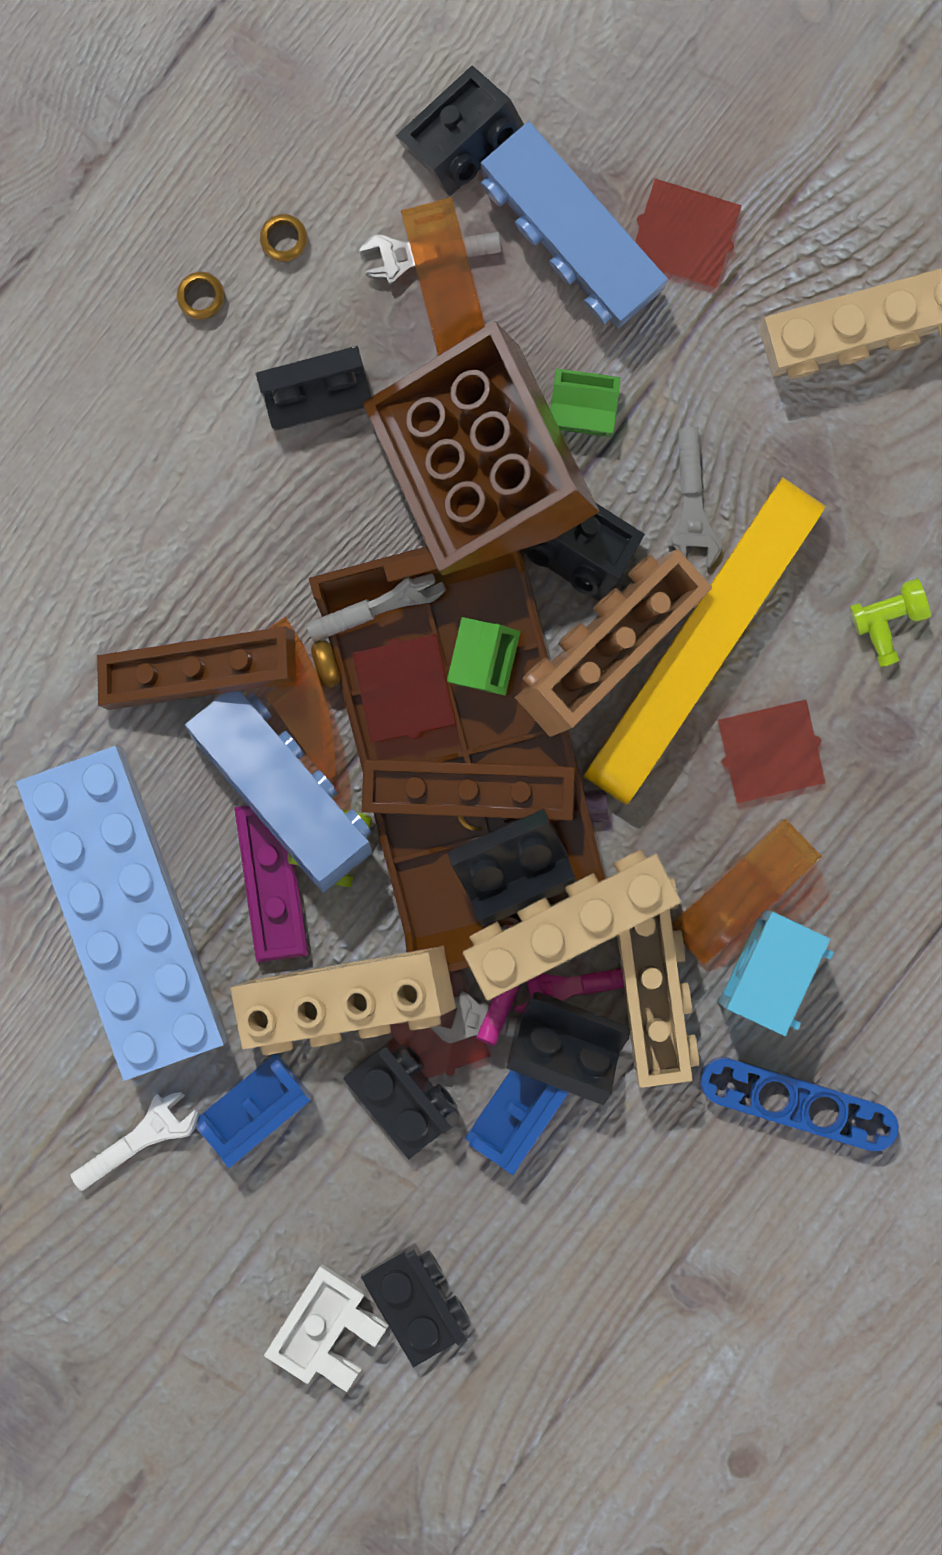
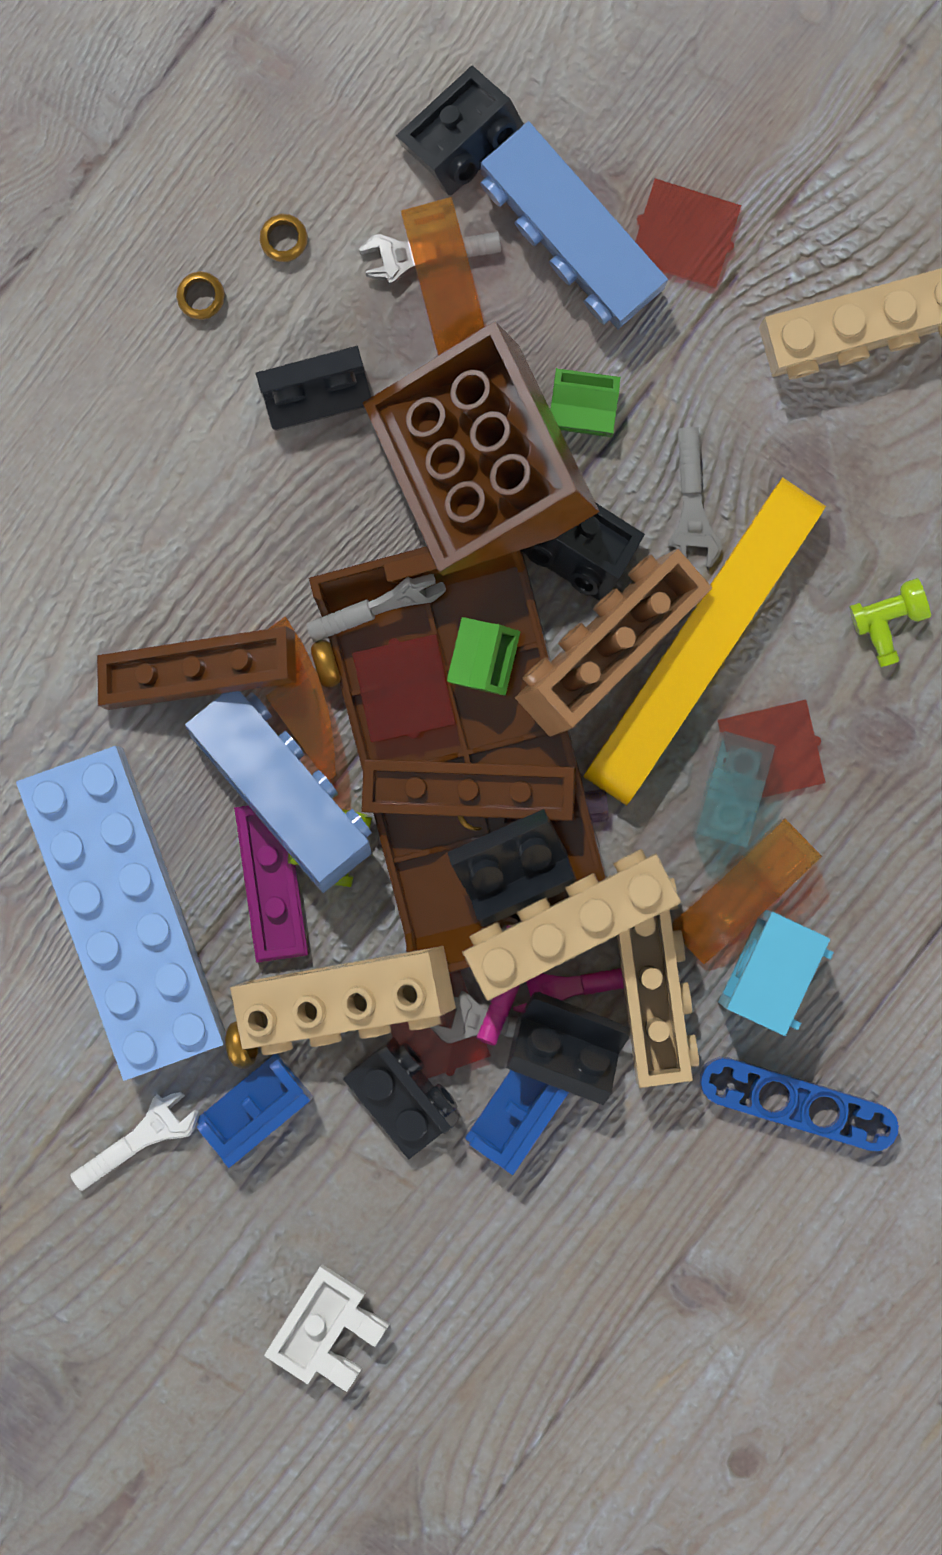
black bracket [361,1243,471,1368] -> none
none -> pearl gold piece [225,1021,258,1069]
none -> clear light blue brick [692,731,776,848]

